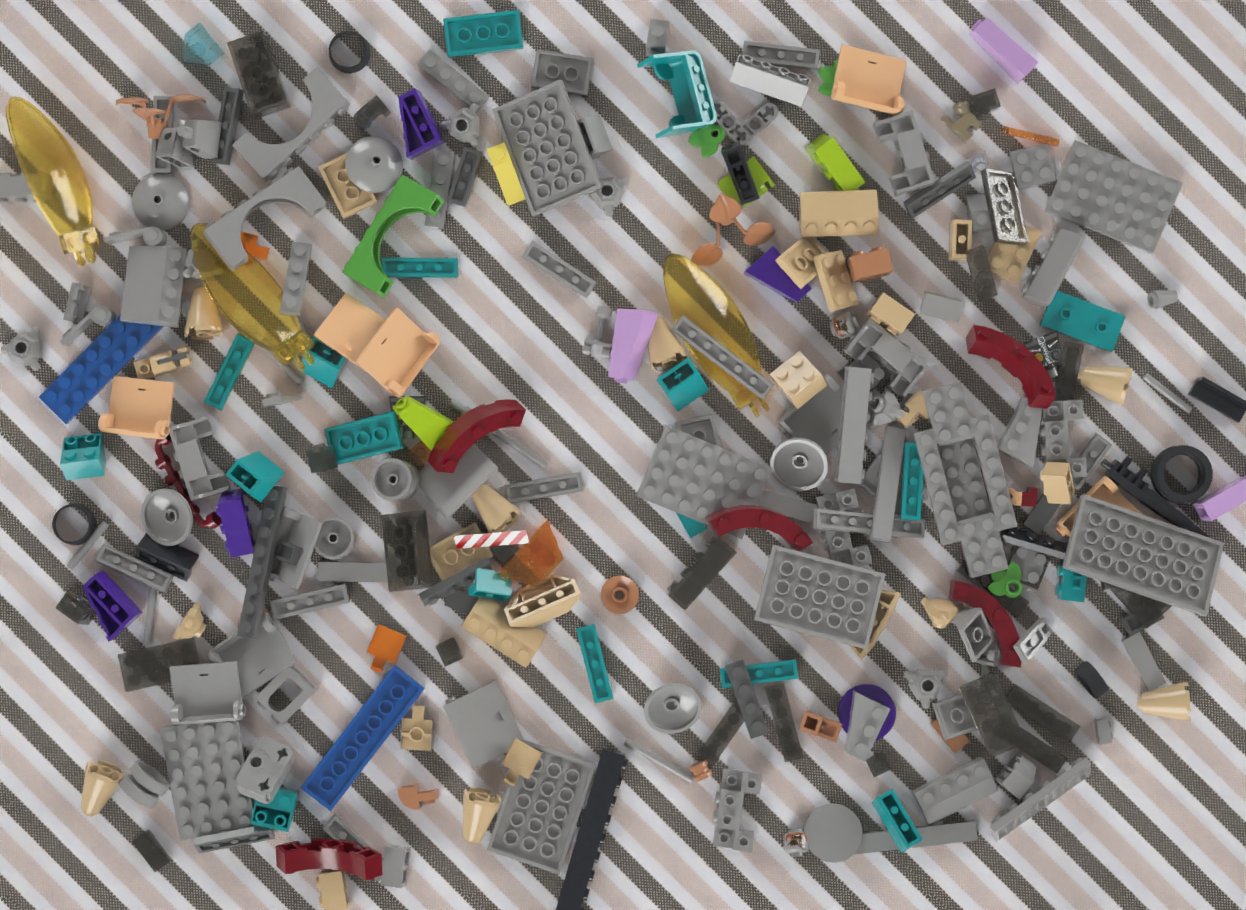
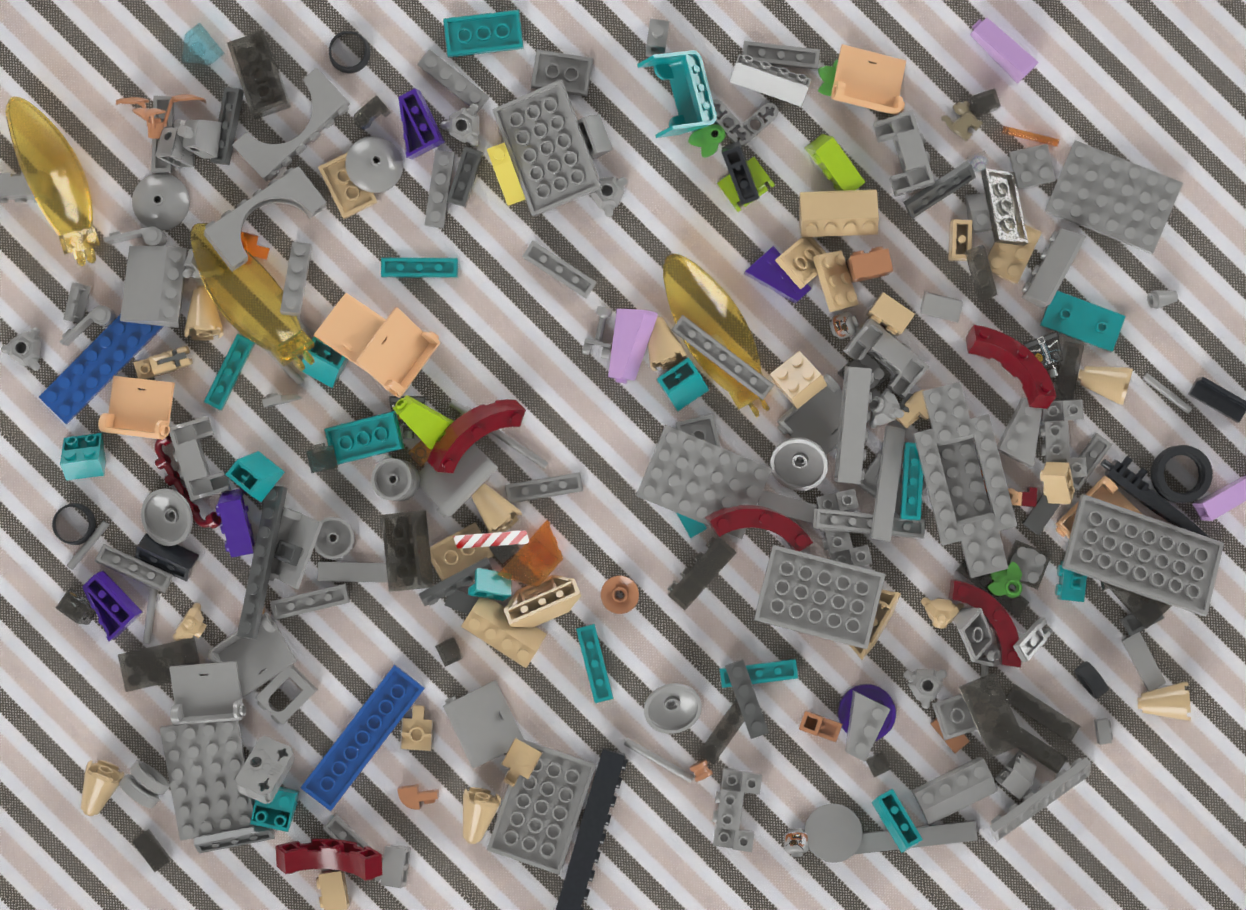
bright green arch [342,175,445,298] -> none
orange piece [366,624,407,673] -> none
nougat plant [691,193,776,266] -> none
clear smoke plate [765,682,804,762] -> none
black plate [1001,527,1068,559] -> none

